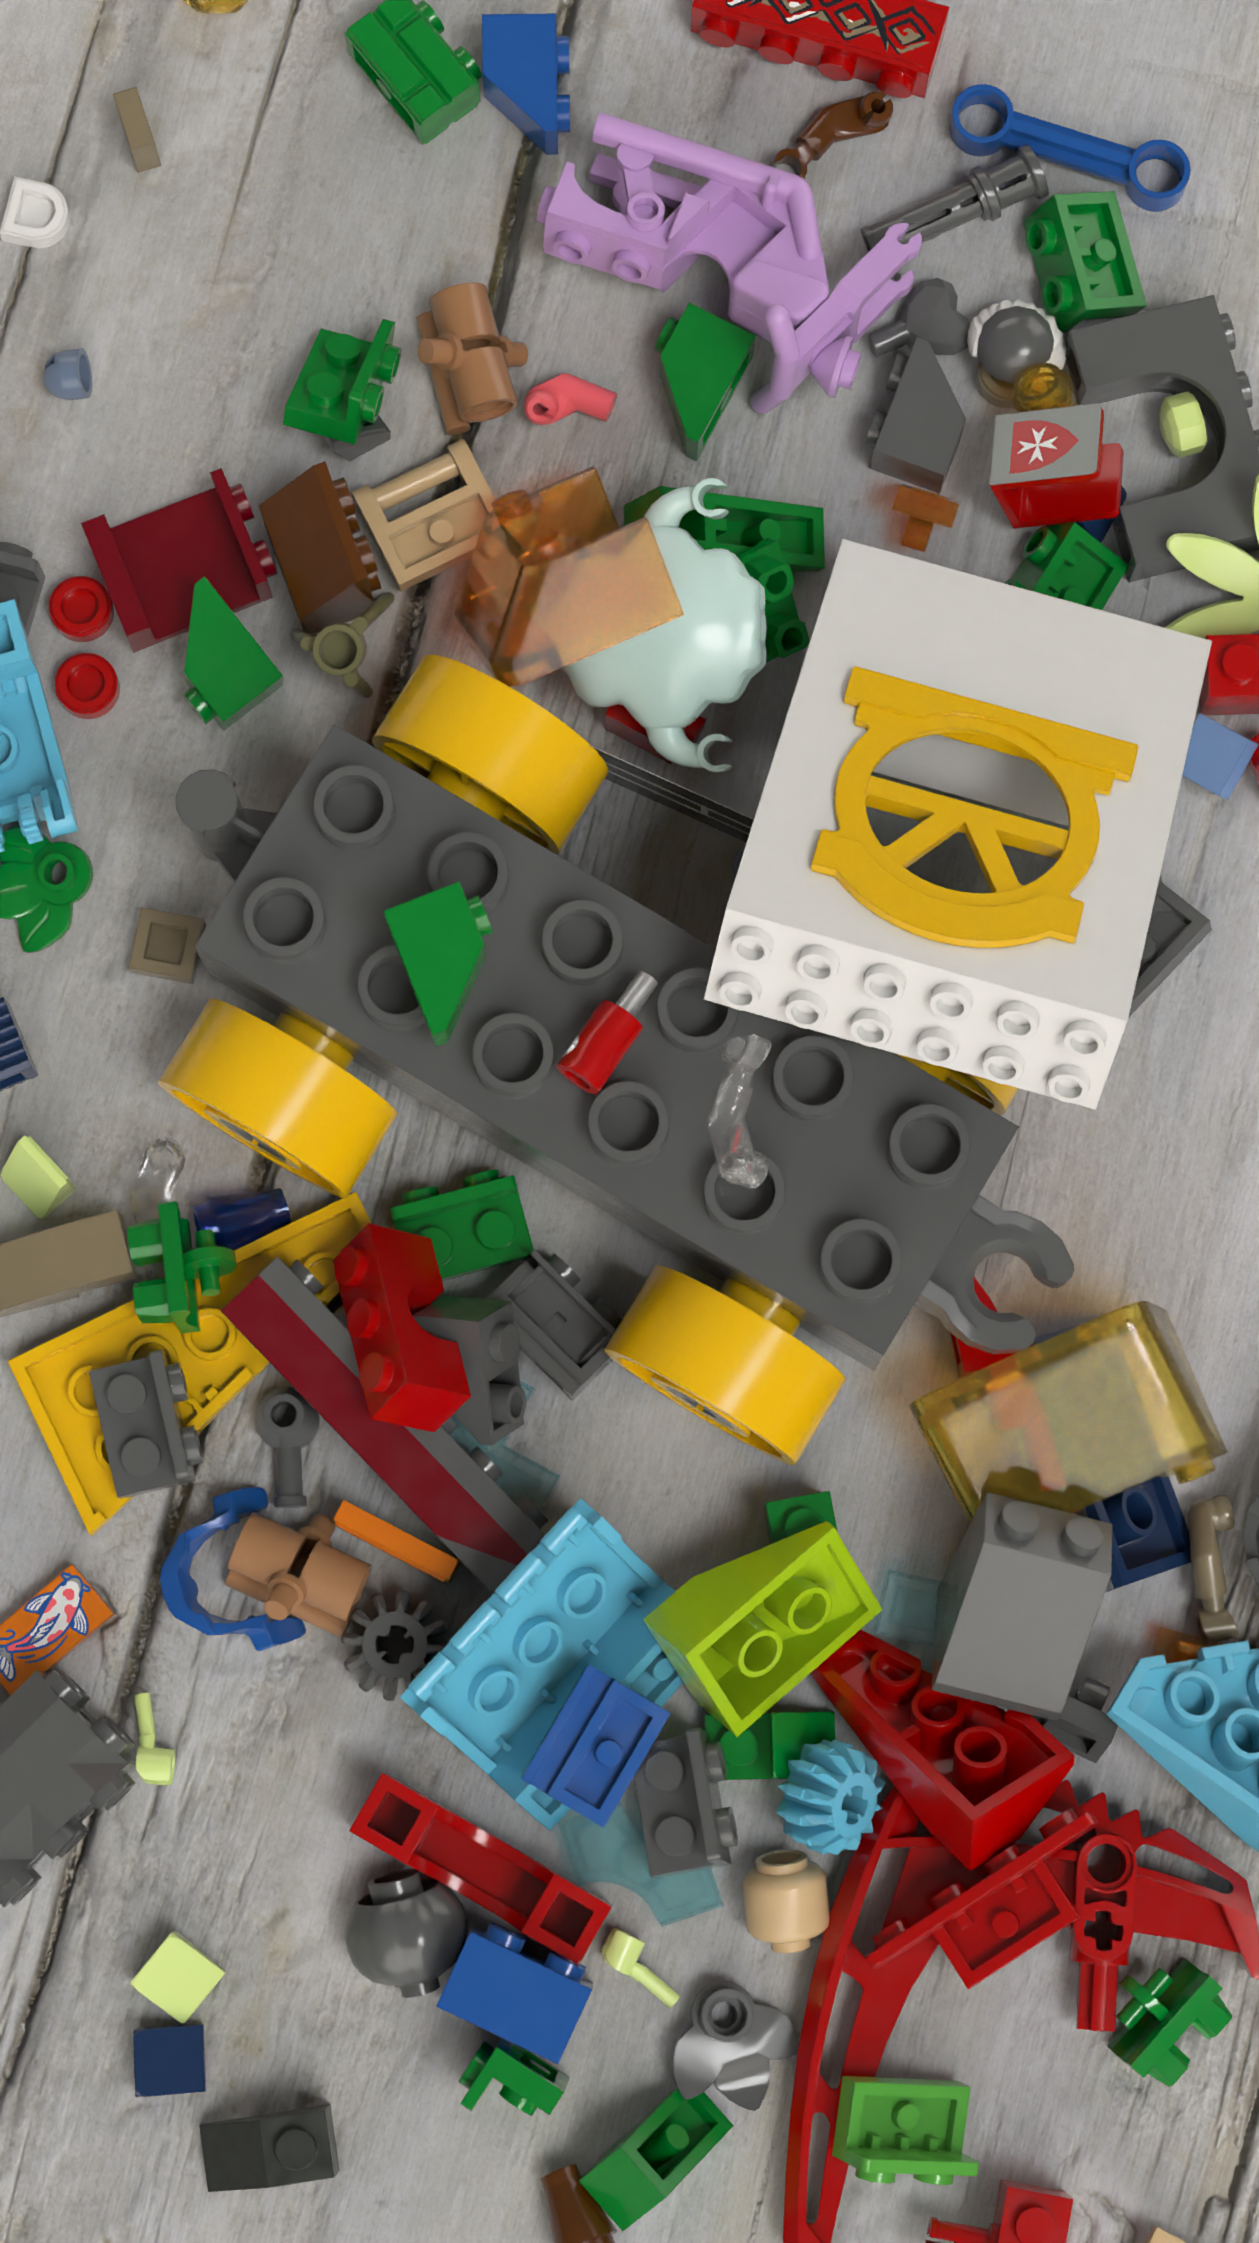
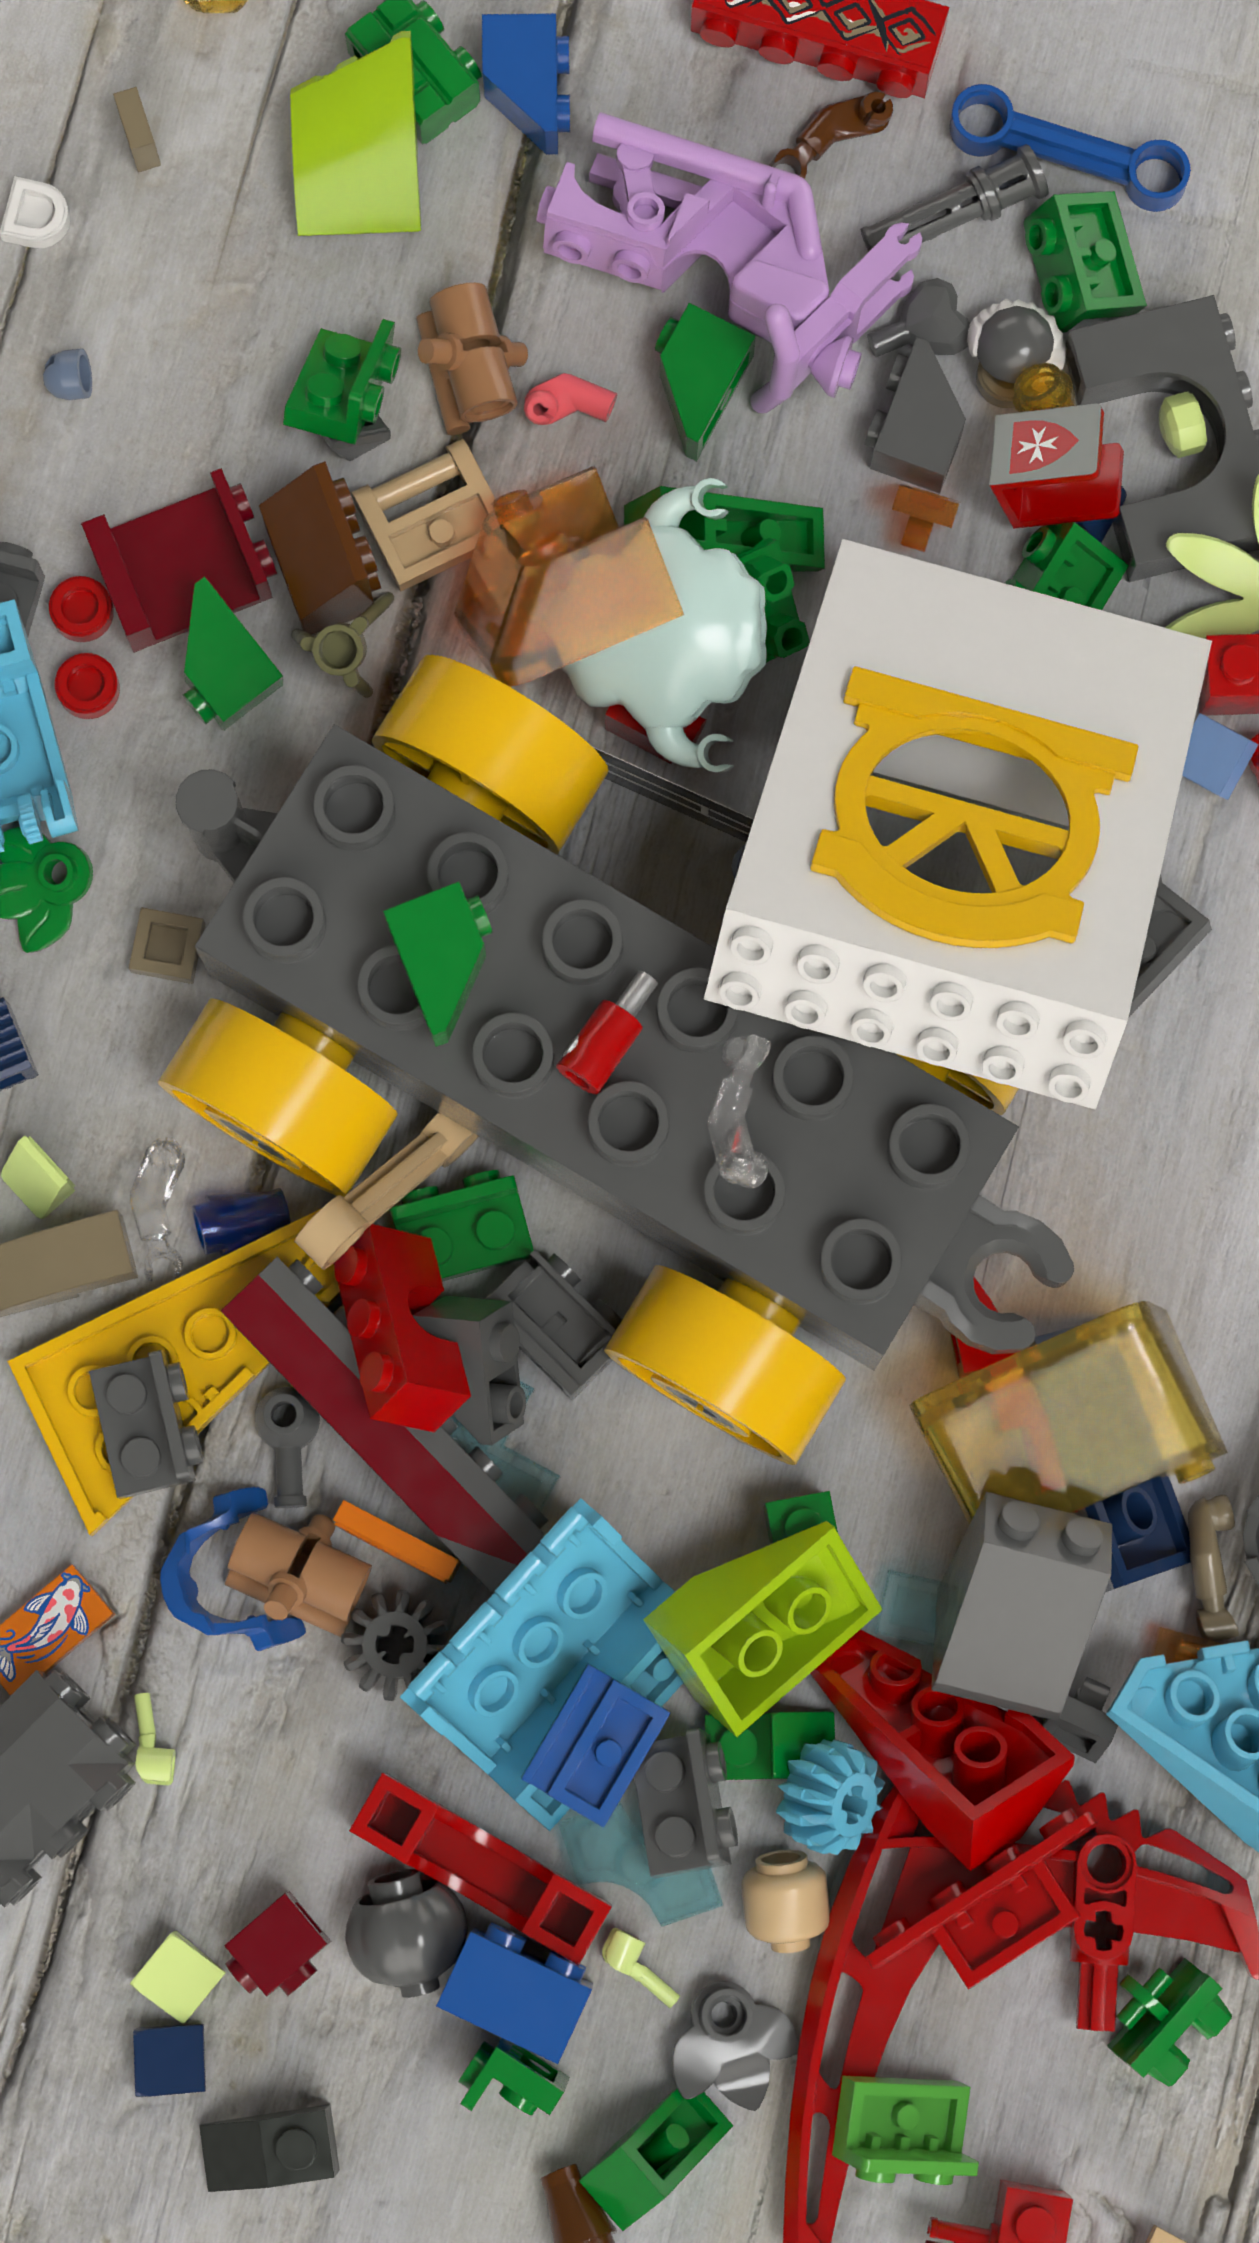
green hips [127,1201,236,1334] -> none
none -> dark red brick [224,1891,332,1997]
none -> lime slope [290,31,421,236]
none -> tan piece [295,1112,479,1270]

